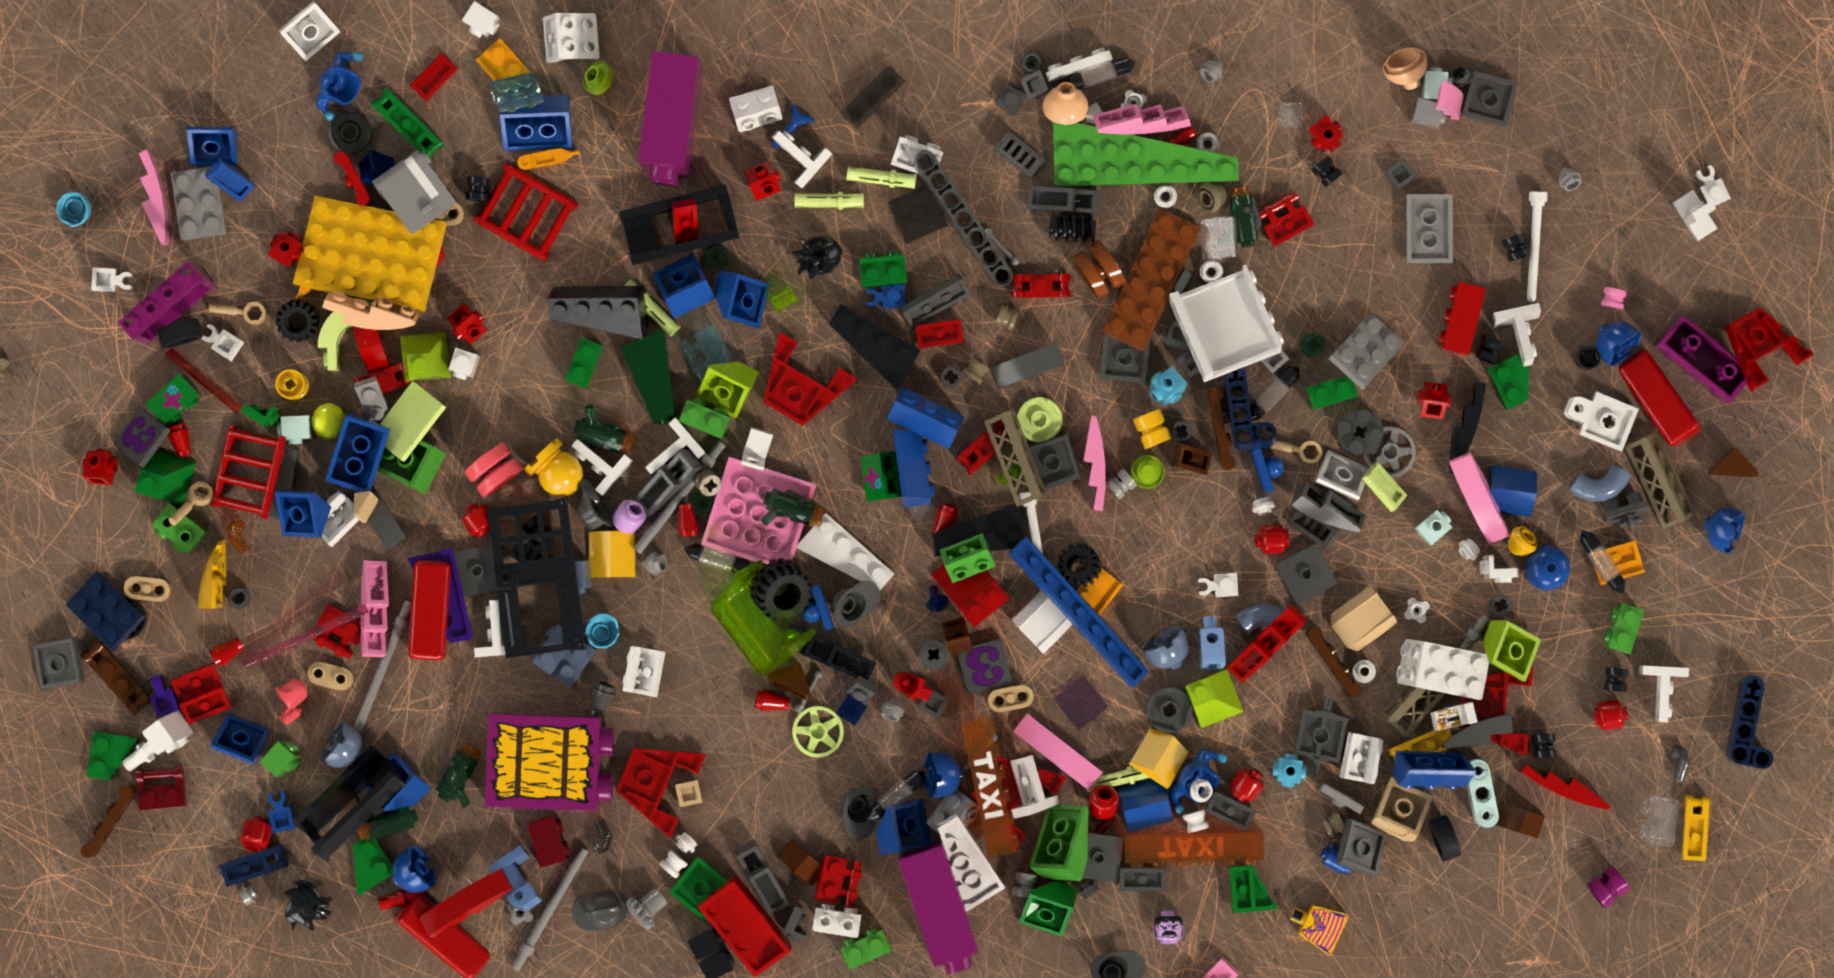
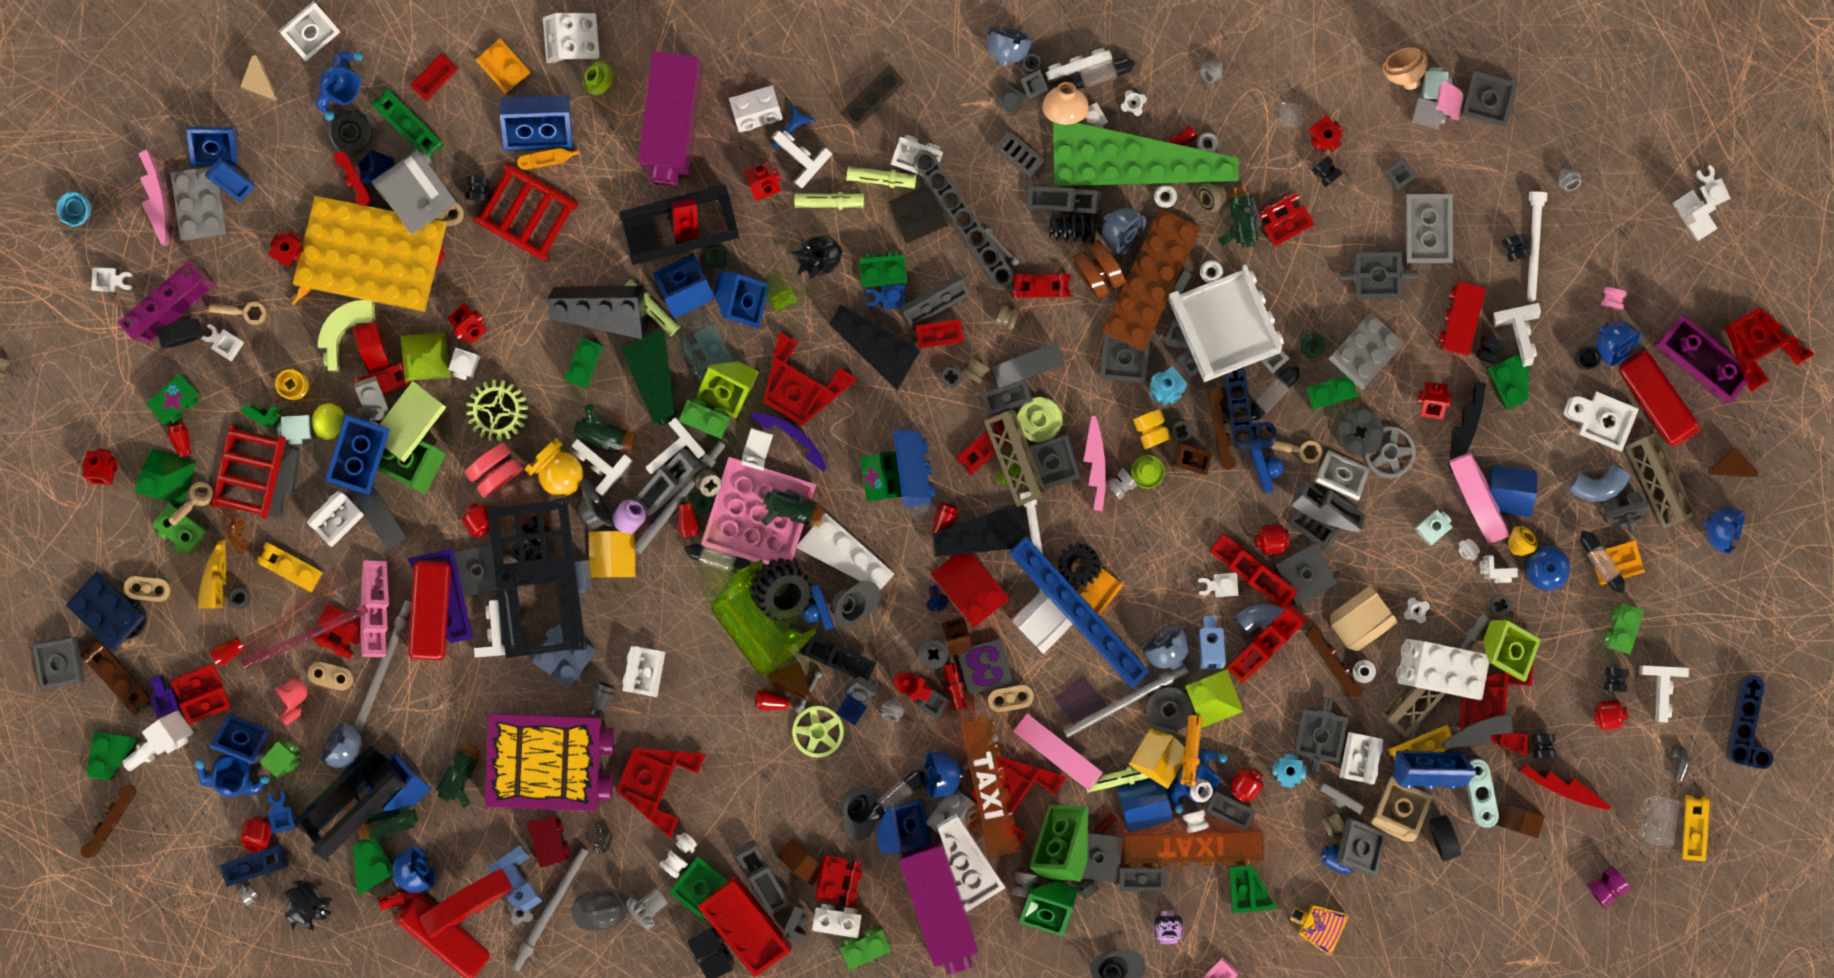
dark grey tile [113,407,171,468] -> none
dark red plate [135,765,187,810] -> none
clear red bar [165,348,241,413] -> none
black tyre [275,298,319,343] -> none
blue slope [275,491,331,538] -> none
light nougat slope [322,291,420,330] -> none
tan slope [354,491,378,523] -> none
white brick [462,1,500,38] -> none
clear light blue plate [489,72,544,113] -> none
medium azure hair [584,613,620,648] -> none
light grey plate [642,552,667,575] -> none
tan plate [675,780,703,807] -> none
blue slope [887,387,964,449] -> none
bright green brick [940,533,996,583] -> none
white bracket [1010,755,1060,818] -> none
red head [1088,785,1119,819] -> none
bright pink slope [1093,103,1191,134] -> none
clear piece [1200,216,1238,261] -> none
white plate [1252,497,1275,516] -> none
yellowish green tile [1362,462,1407,512] -> none
white leg [1430,702,1478,731] -> none
dark grey plate [1451,65,1473,87] -> none
none -> blue piece [195,756,270,797]
none -> tan slope [240,55,278,101]
none -> yellow plate [255,542,323,592]
none -> yellowish green gear [466,379,528,442]
none -> dark purple slope [751,412,827,472]
none -> red pin [942,662,968,711]
none -> dark grey plate [982,379,1033,416]
none -> sand blue cylinder [986,26,1033,66]
none -> light grey bar [1063,665,1189,738]
none -> sand blue cylinder [1102,207,1146,254]
none -> light orange pin [1181,715,1203,786]
none -> red slope [1209,532,1298,609]
none -> dark grey plate [1339,252,1418,299]

